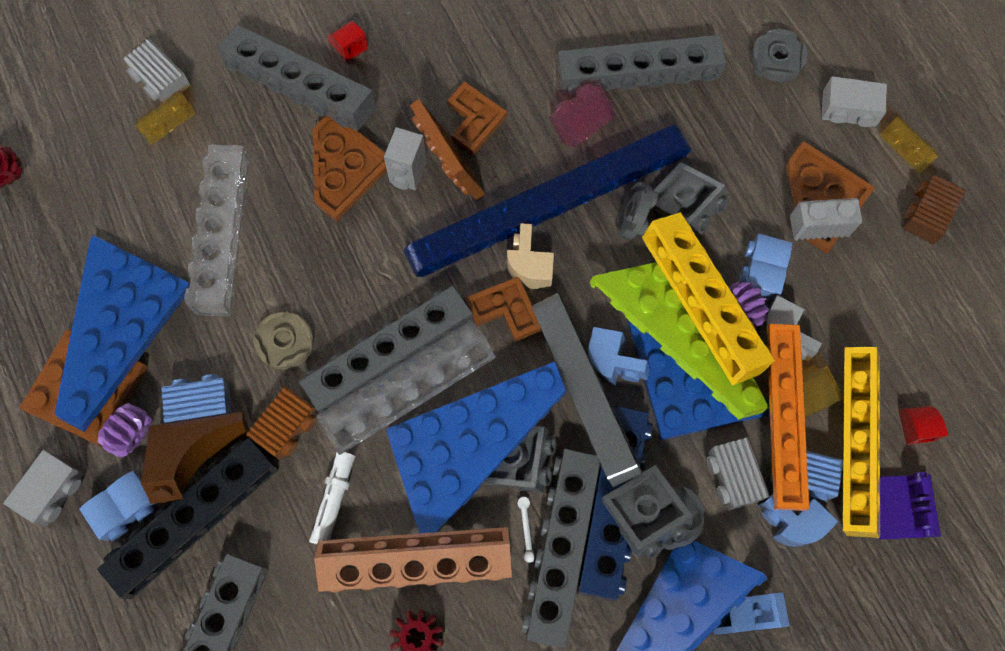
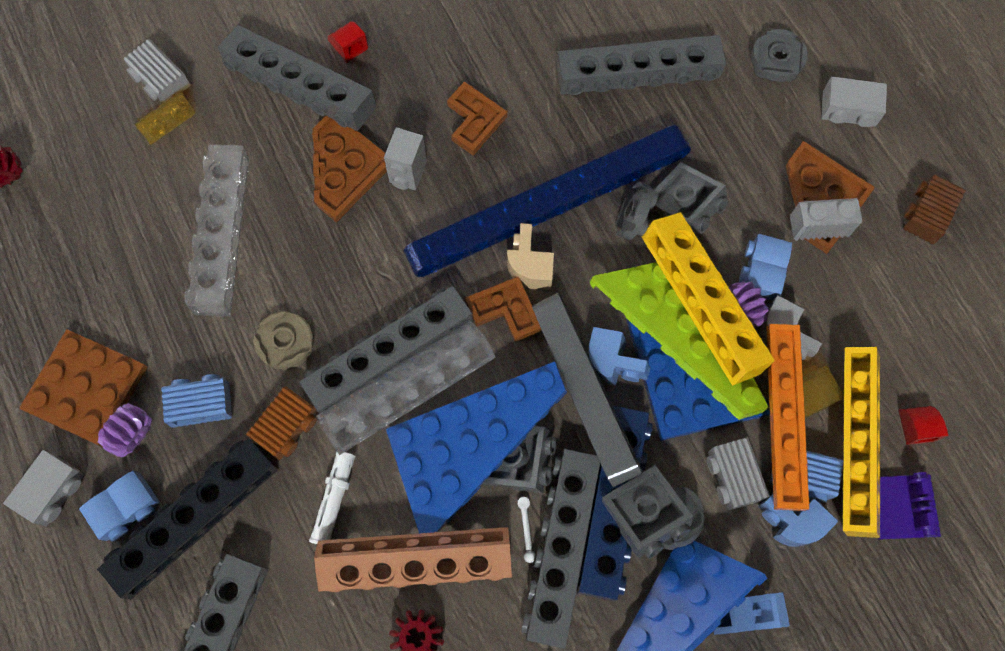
blue wing [55,235,191,432] -> none
reddish brown arch [141,412,250,504] -> none
dark orange plate [410,99,486,201] -> none
clear pink brick [549,84,616,147] -> none
clear yellow hinge [879,116,939,174] -> none

